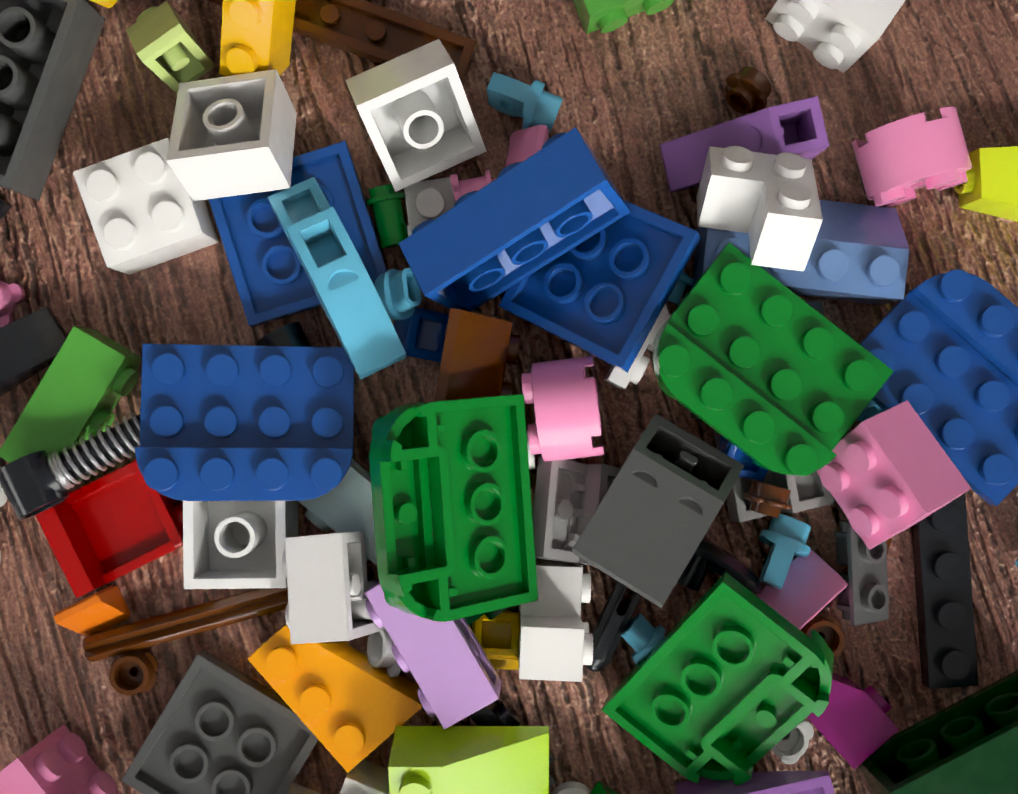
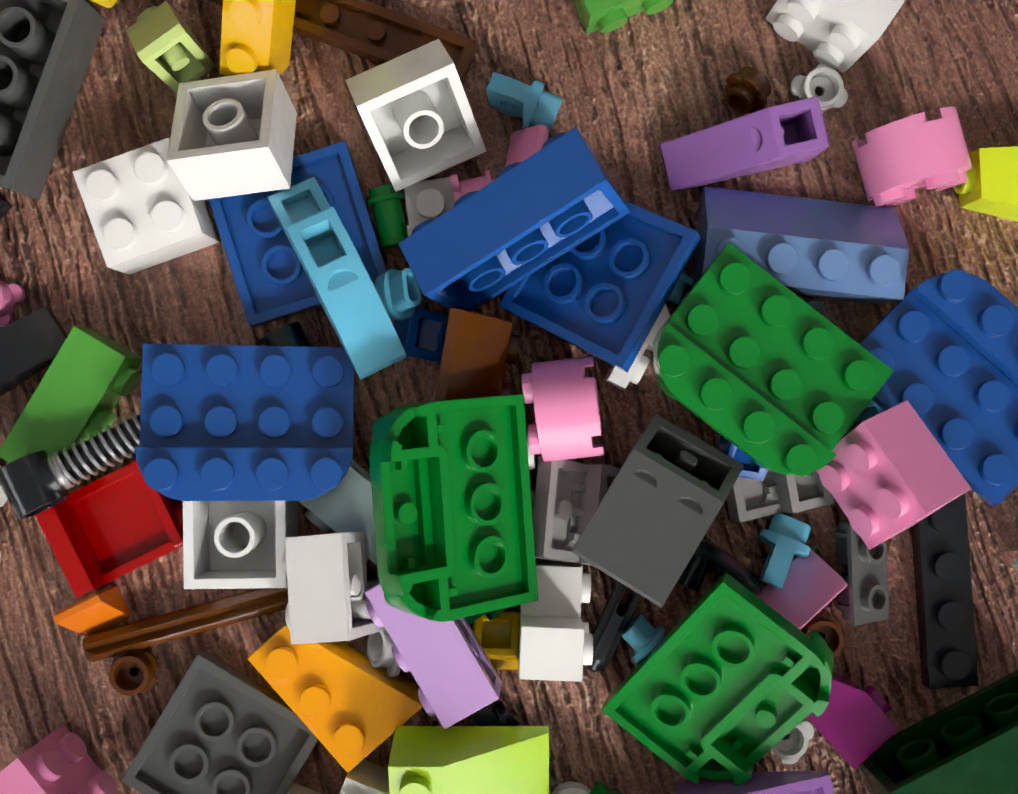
white brick [696,146,823,271] -> none
reddish brown plate [743,480,792,518] -> none
none -> white plate [790,63,848,114]

